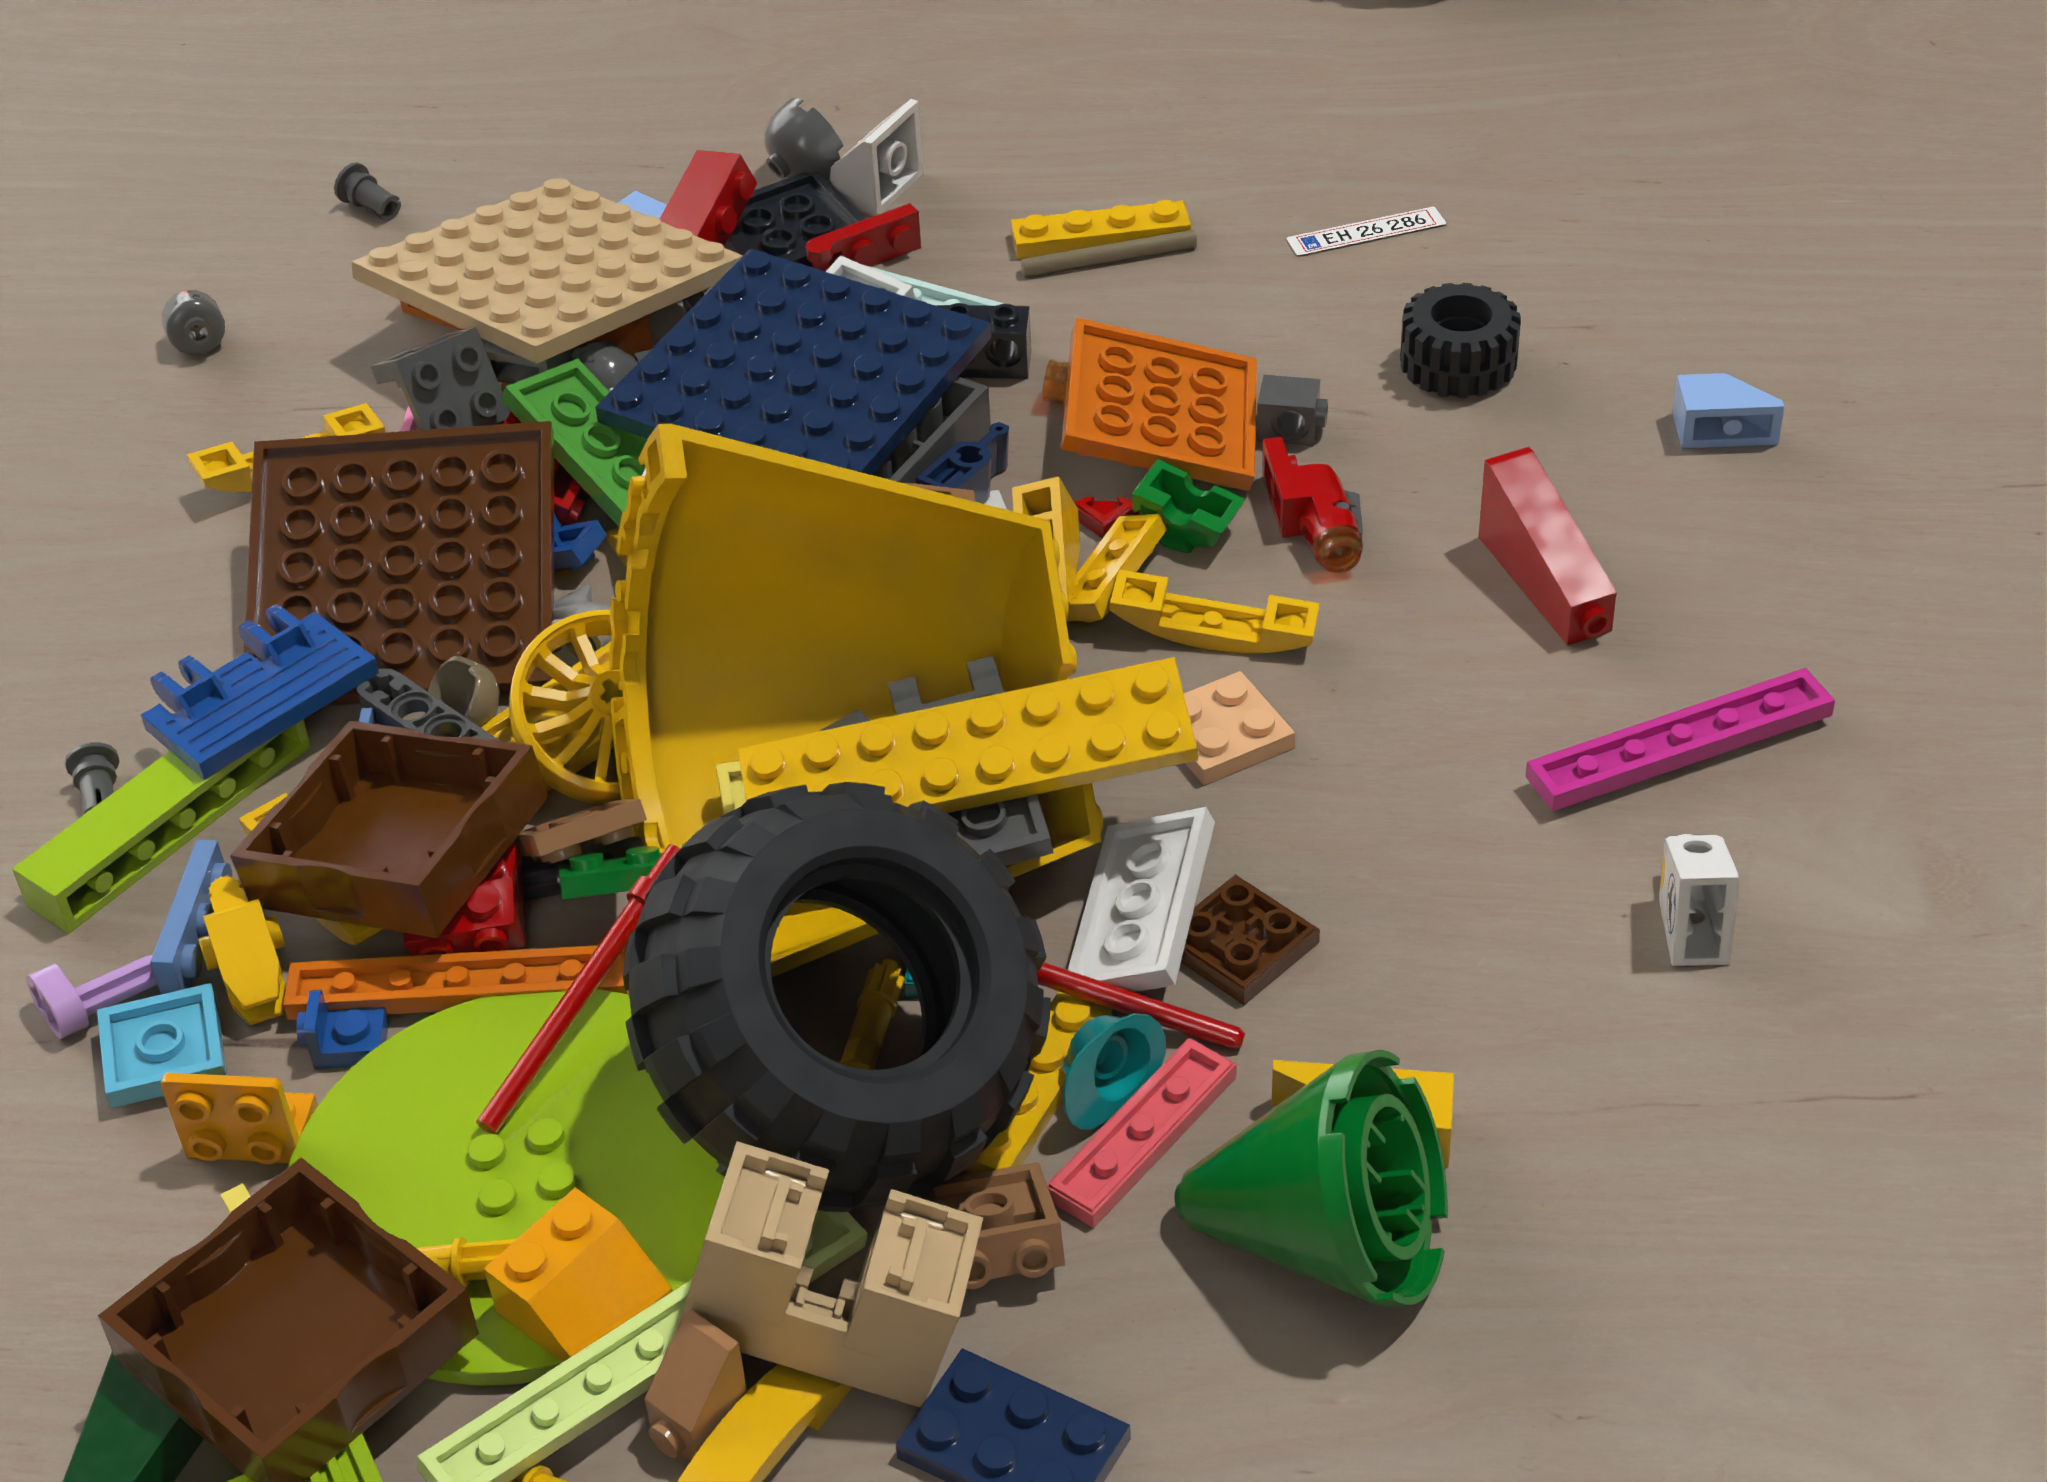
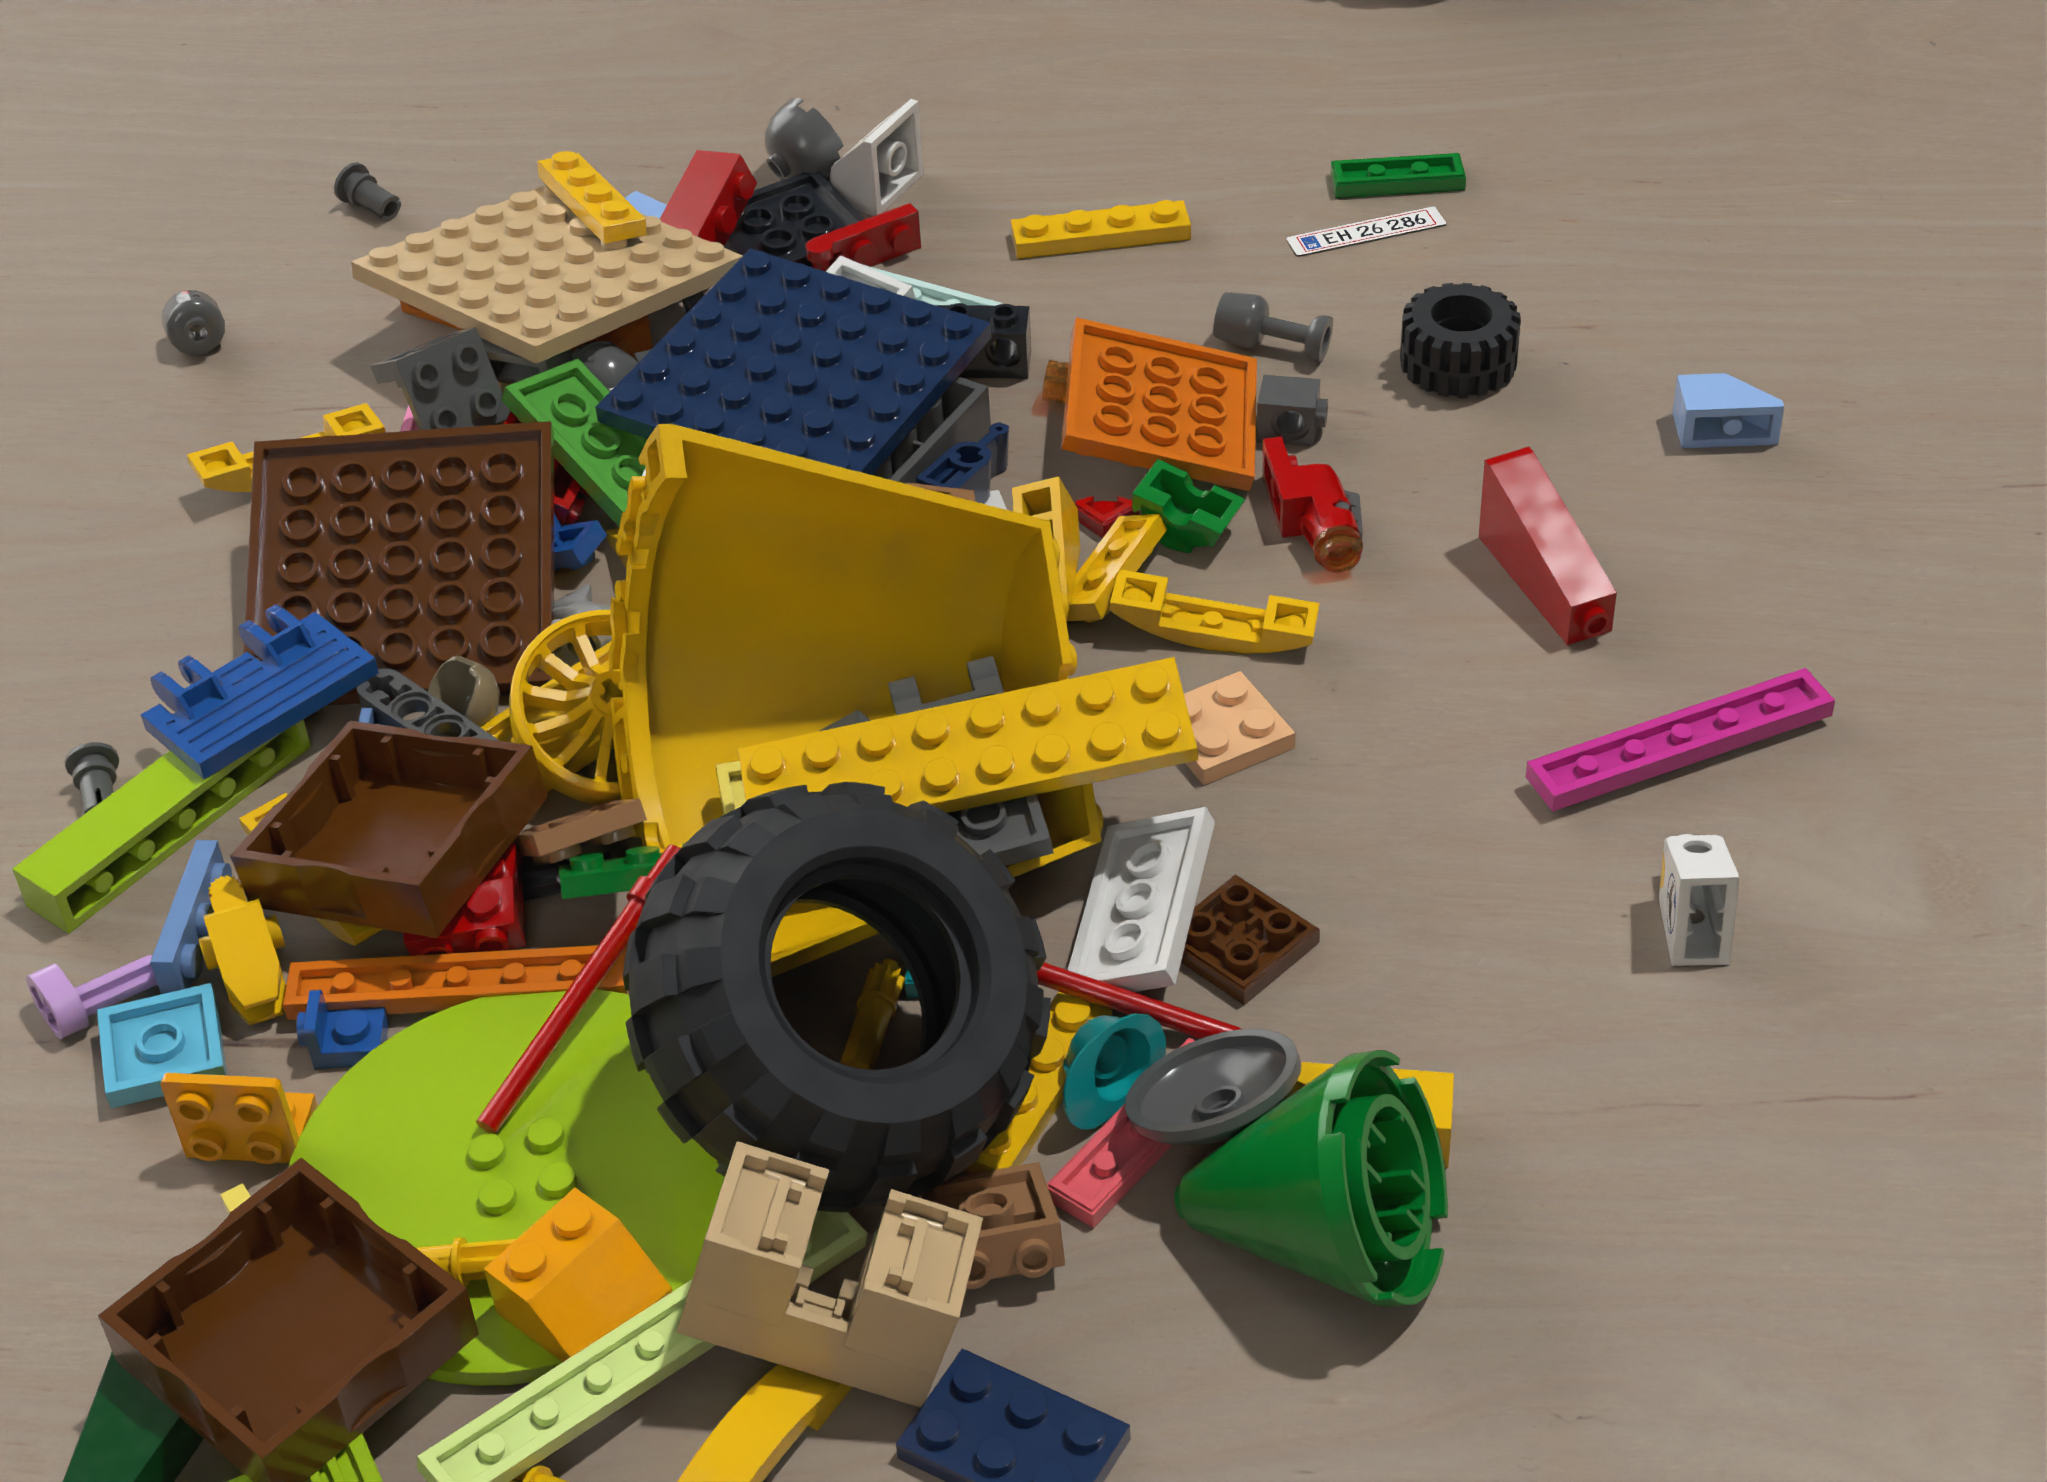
medium nougat slope [644,1309,747,1463] -> none
dark tan bar [1021,230,1197,277] -> none
none -> yellow plate [537,151,647,244]
none -> dark grey dish [1125,1029,1301,1145]
none -> dark grey piece [1213,292,1333,362]
none -> green tile [1330,153,1466,198]

